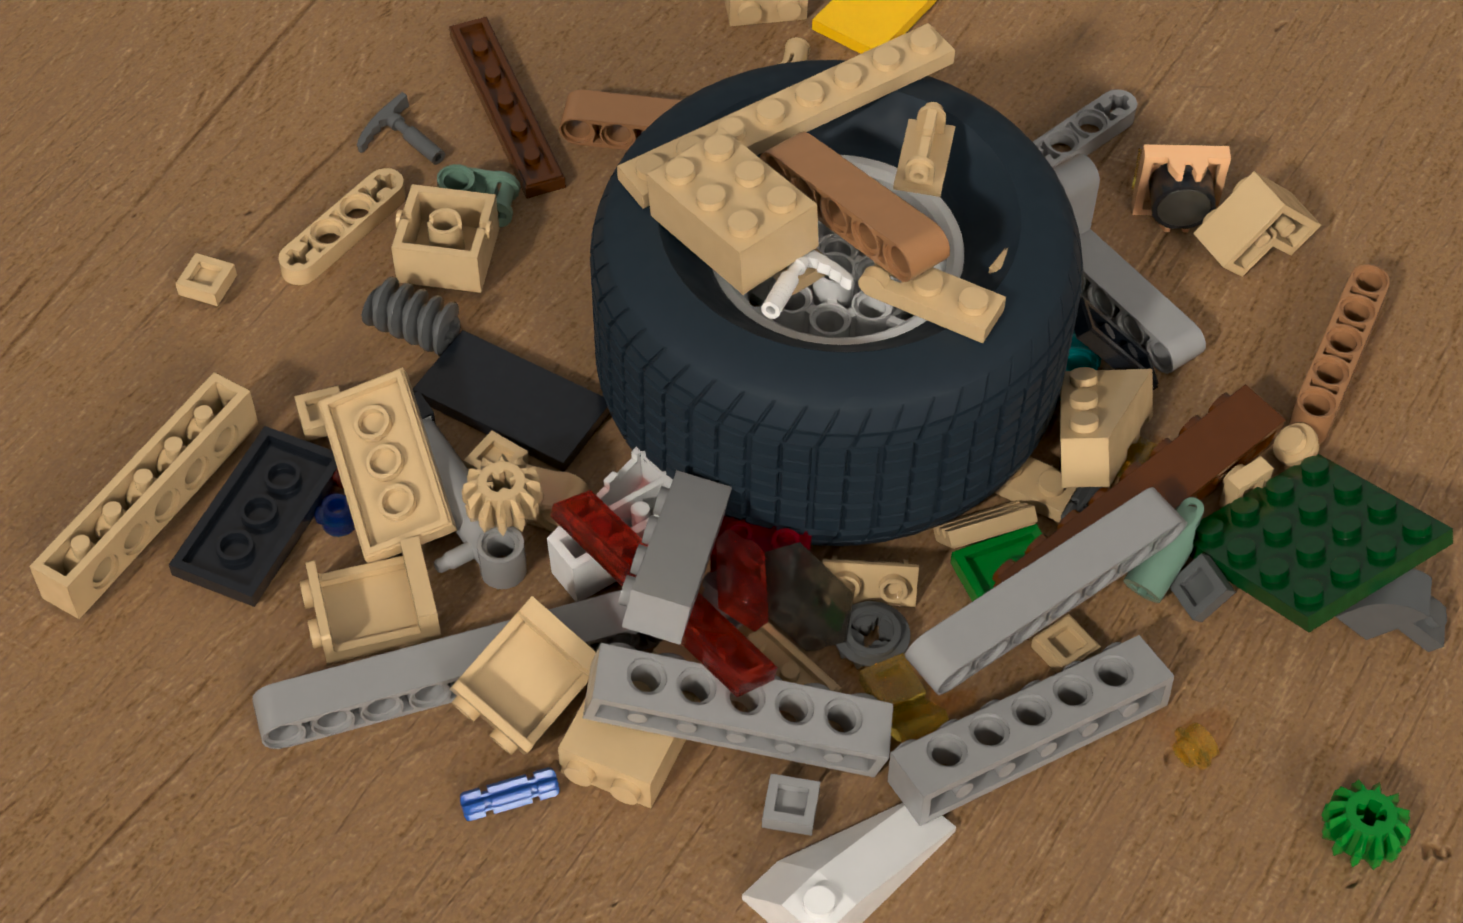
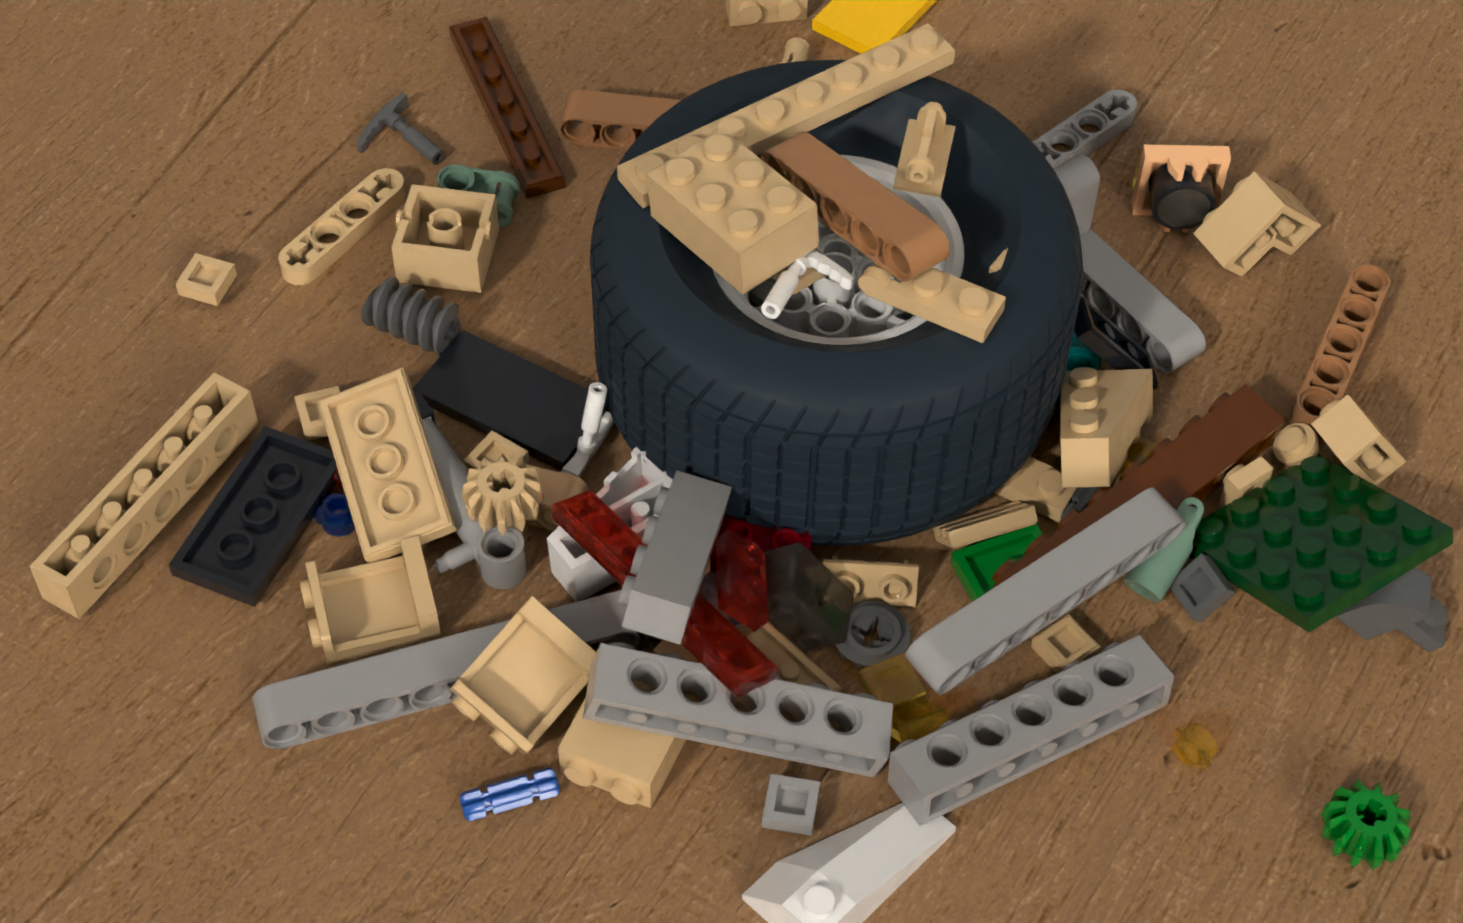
none -> white piece [562,382,614,477]
none -> tan brick [1311,395,1407,485]

